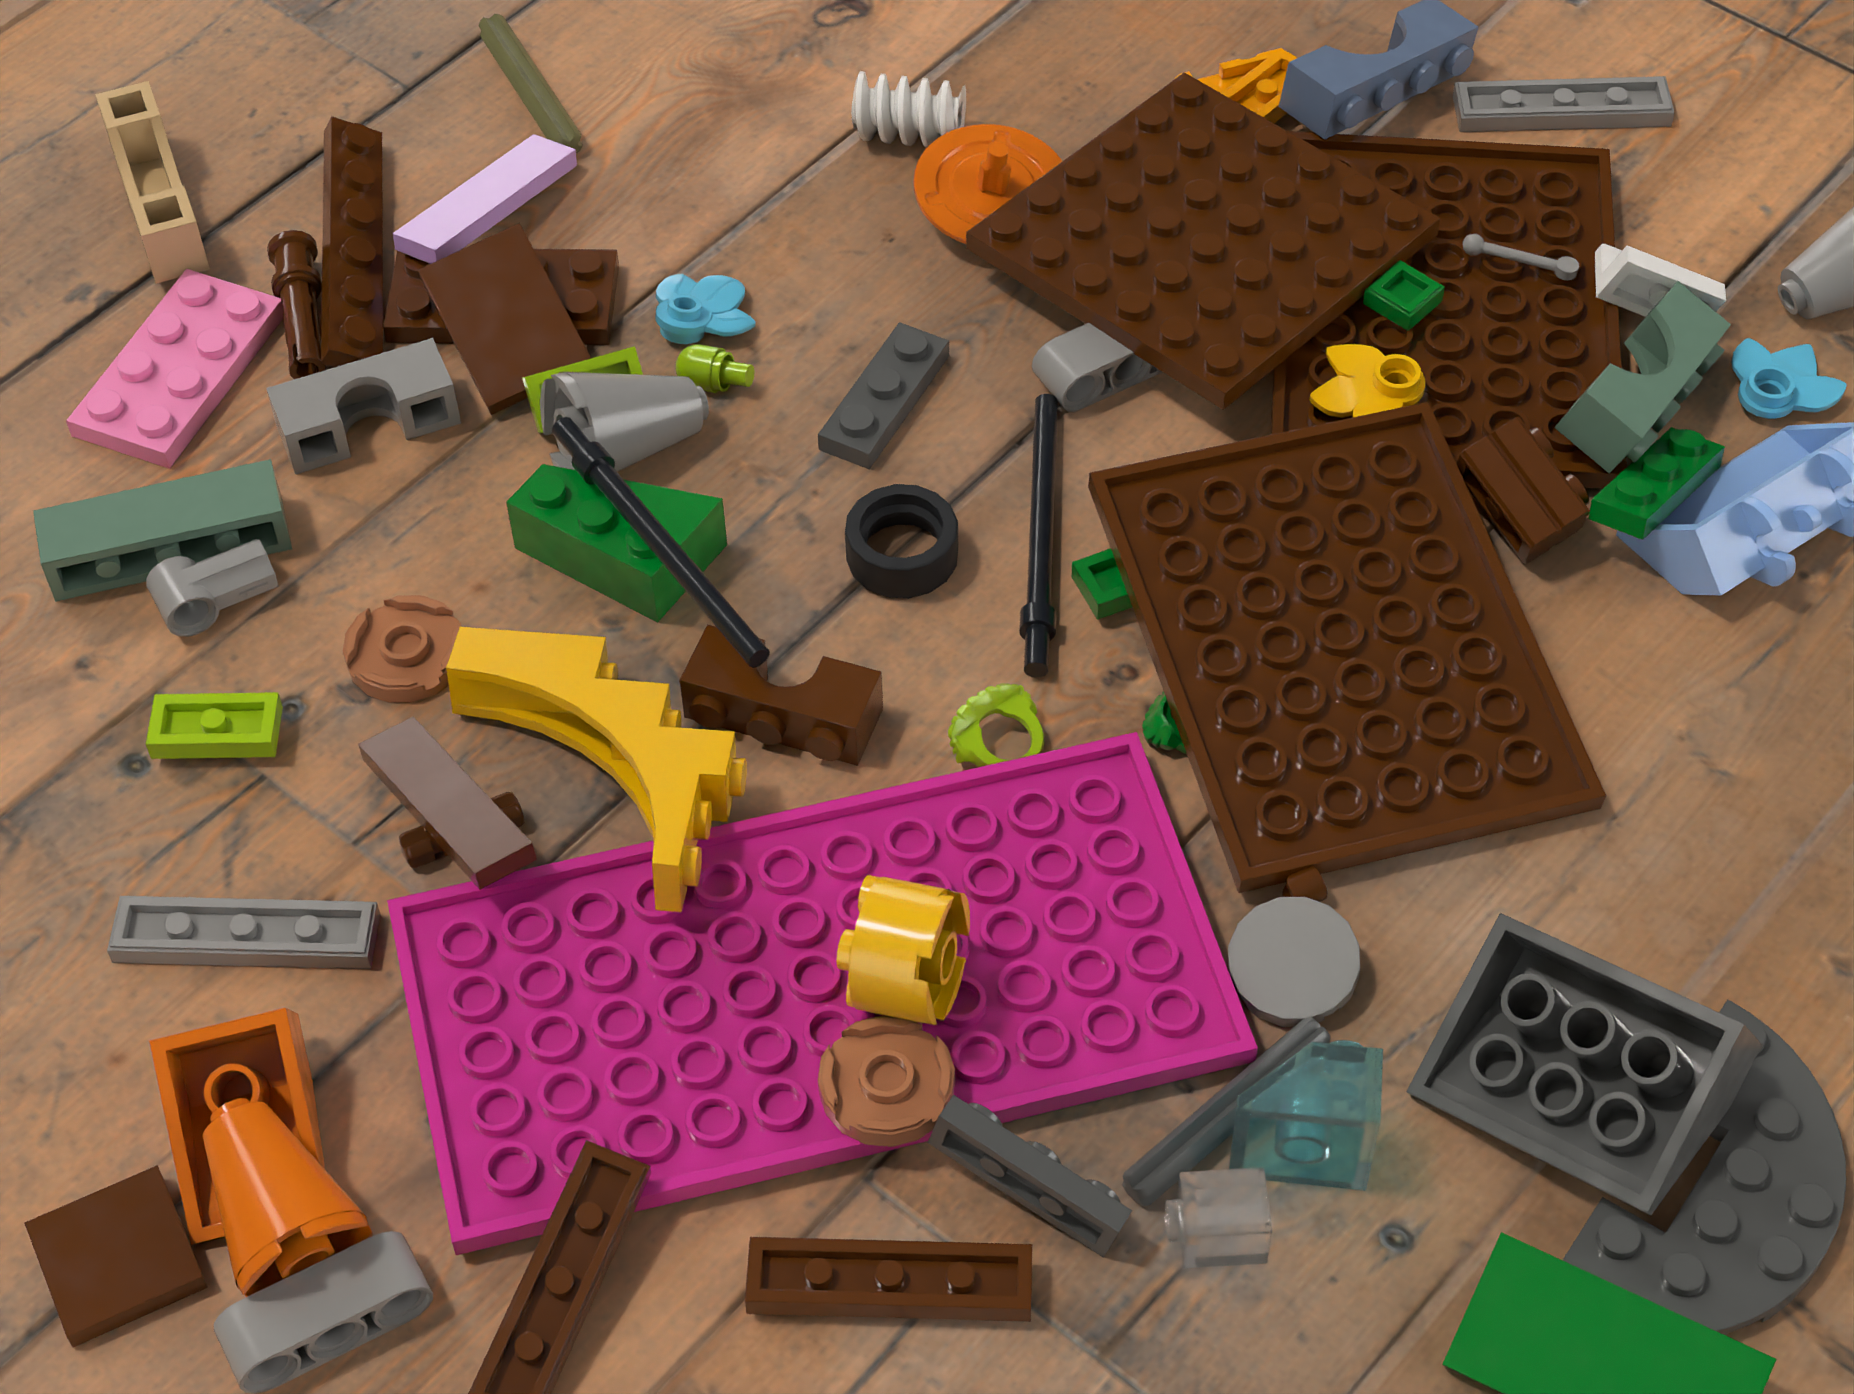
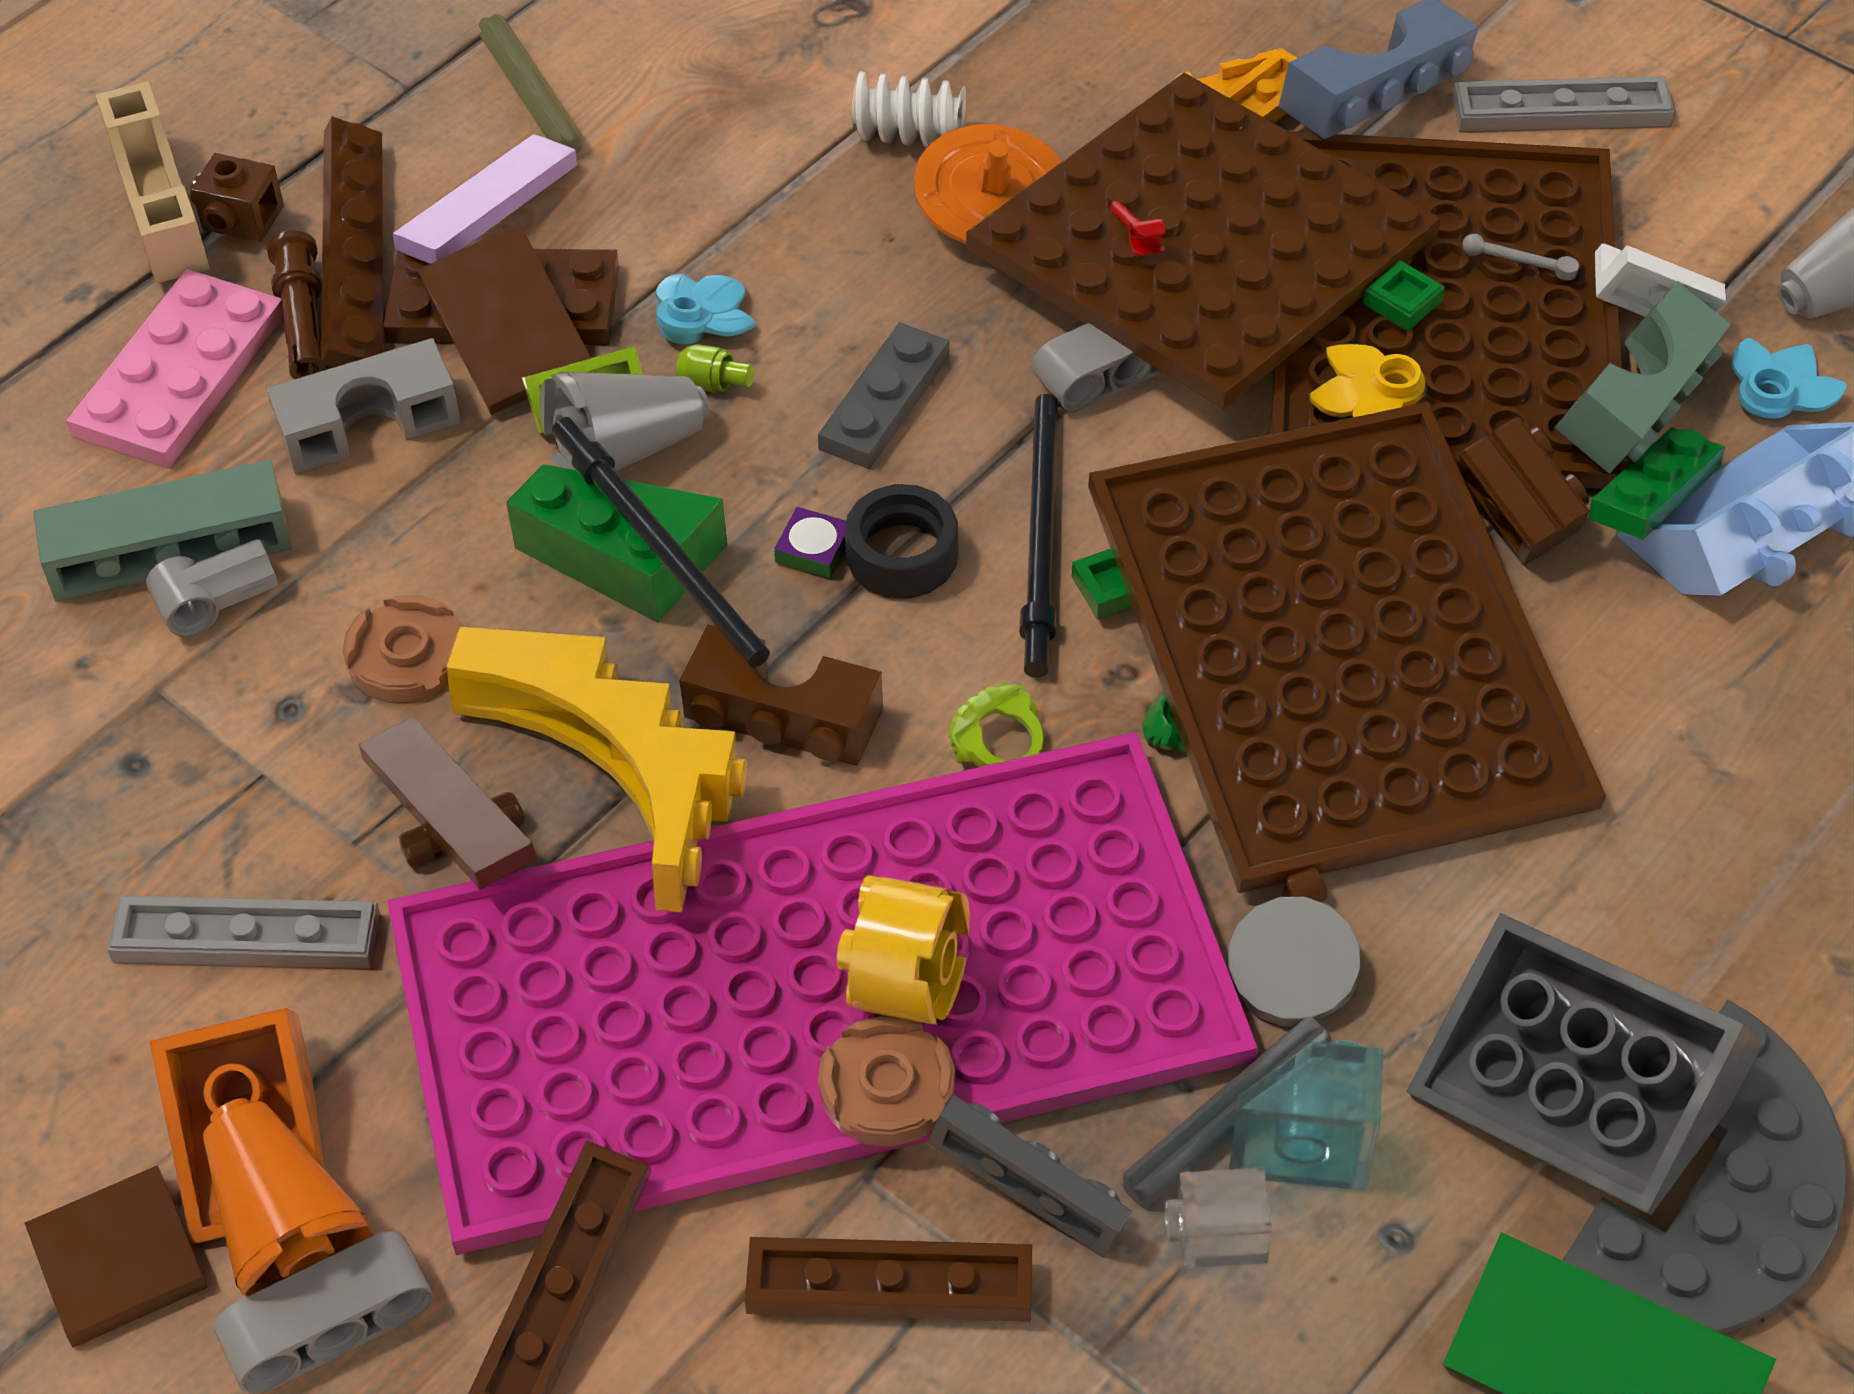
lime plate [146,692,283,759] -> none
none -> reddish brown brick [191,153,284,242]
none -> tile [774,507,846,578]
none -> red hand [1110,201,1165,256]

